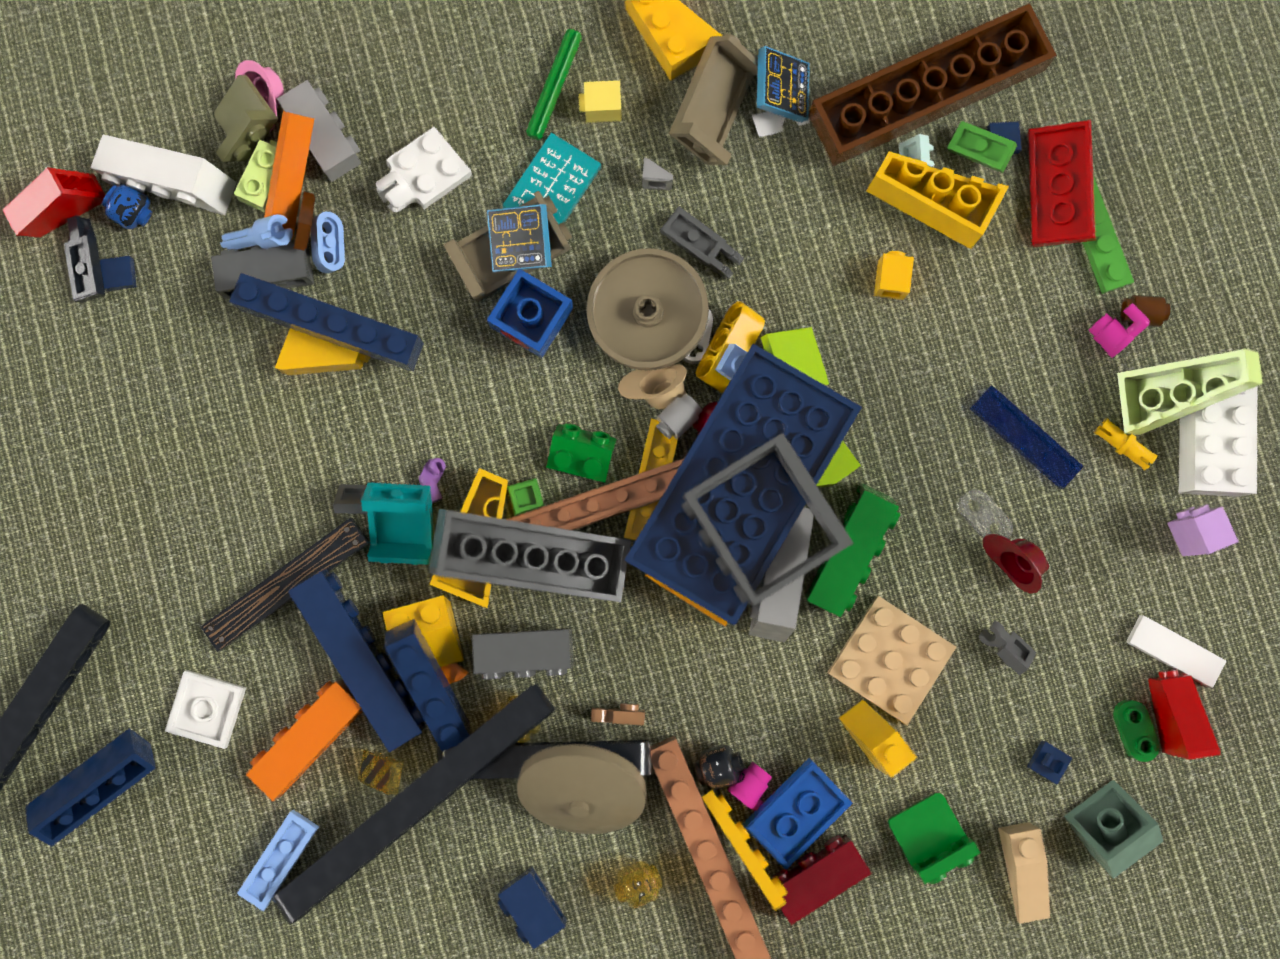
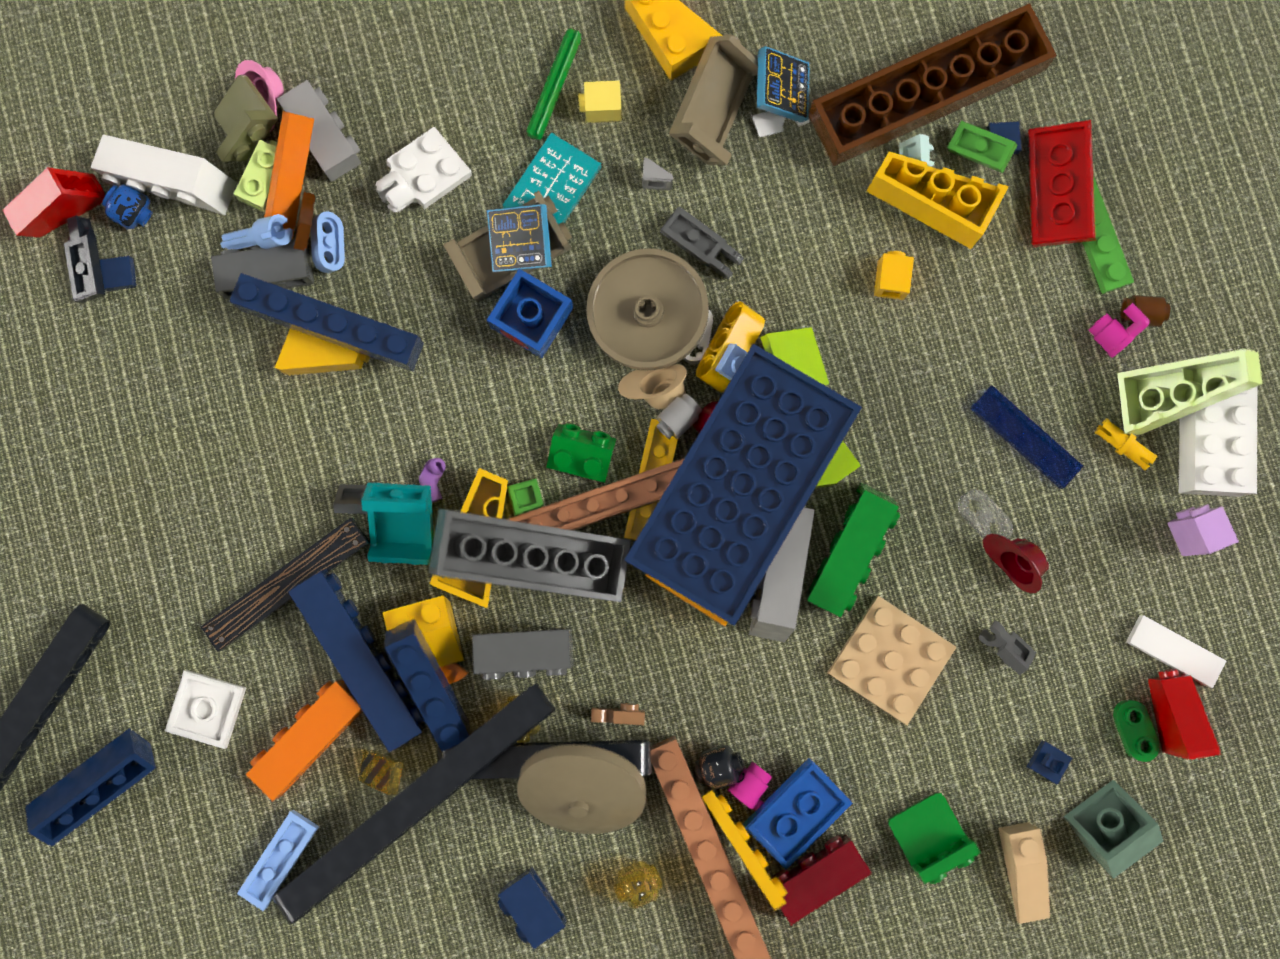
dark grey window [681,433,853,606] -> none
yellow slope [838,699,917,778] -> none

